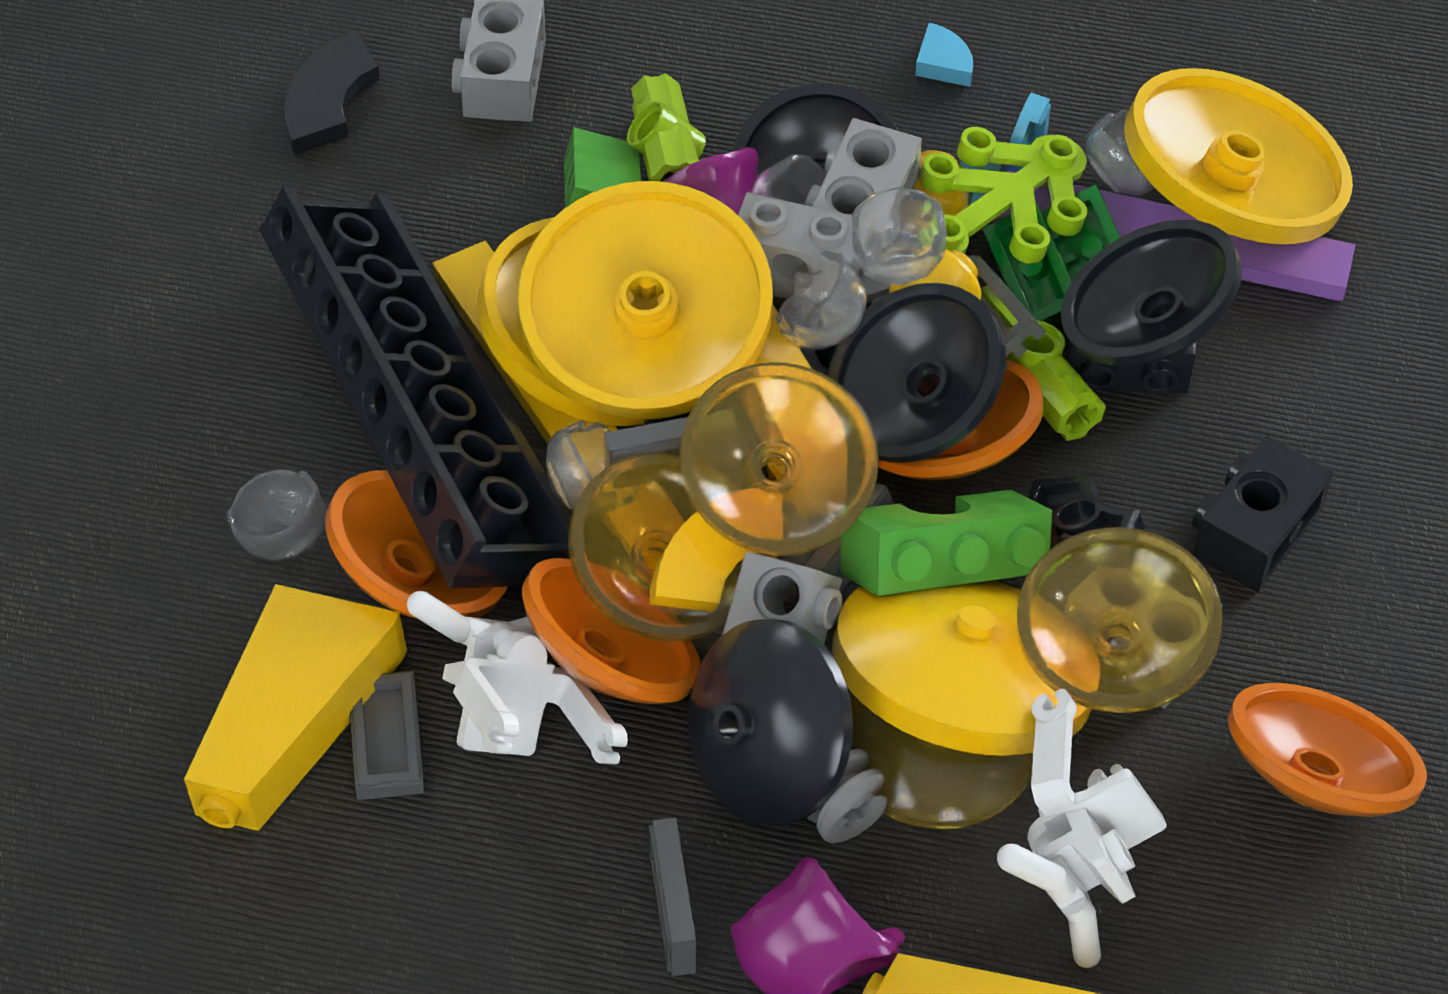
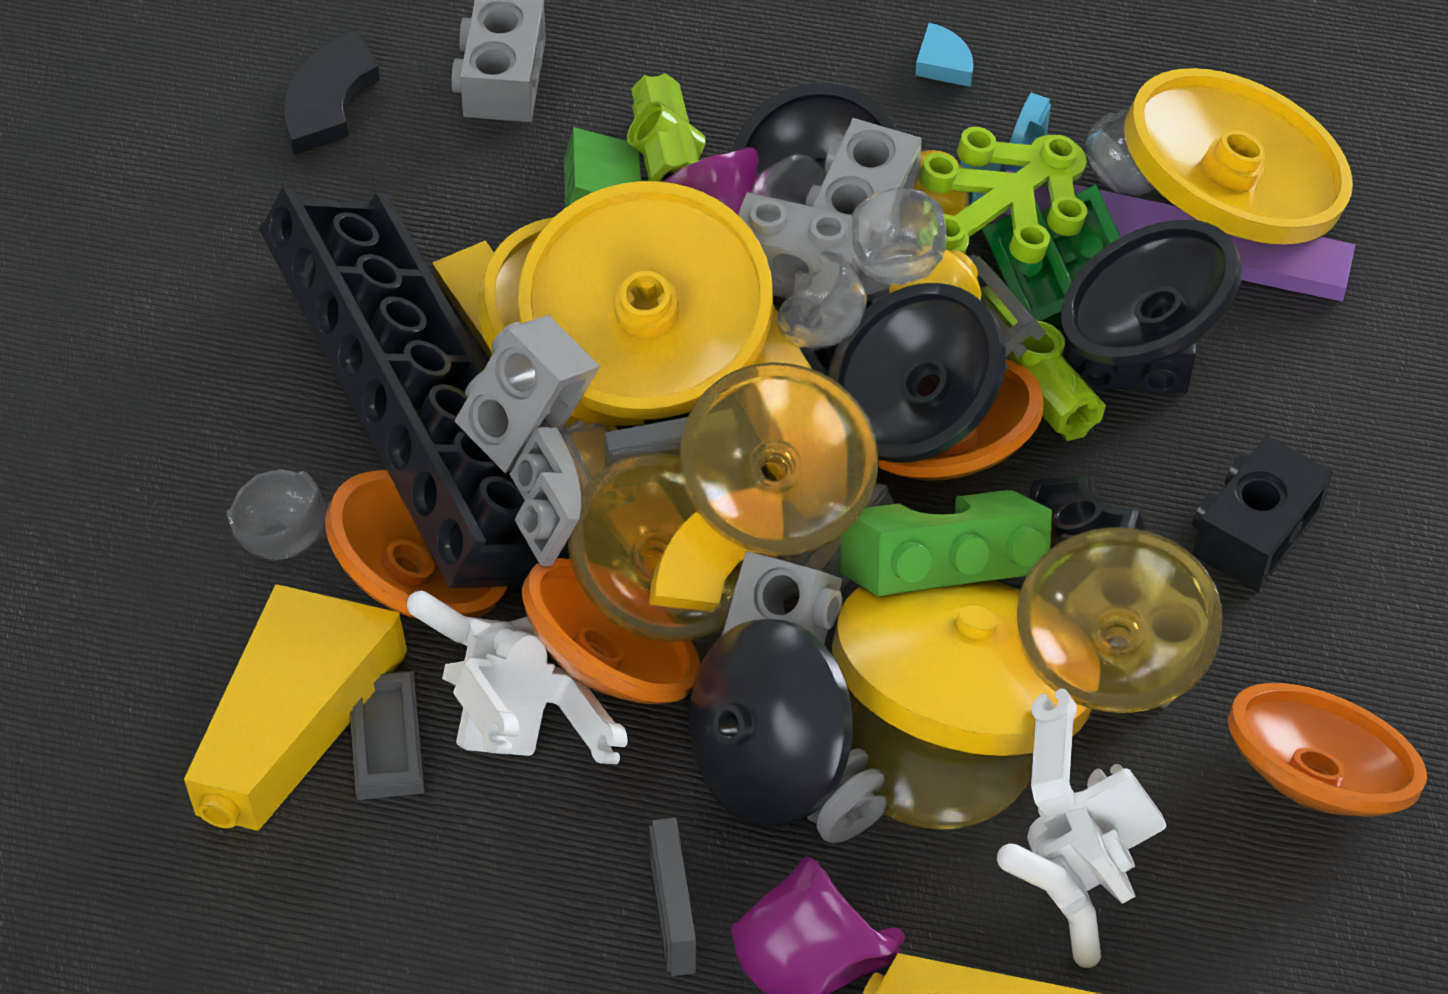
none -> light grey brick [455,315,600,473]
none -> light grey slope [510,427,581,566]

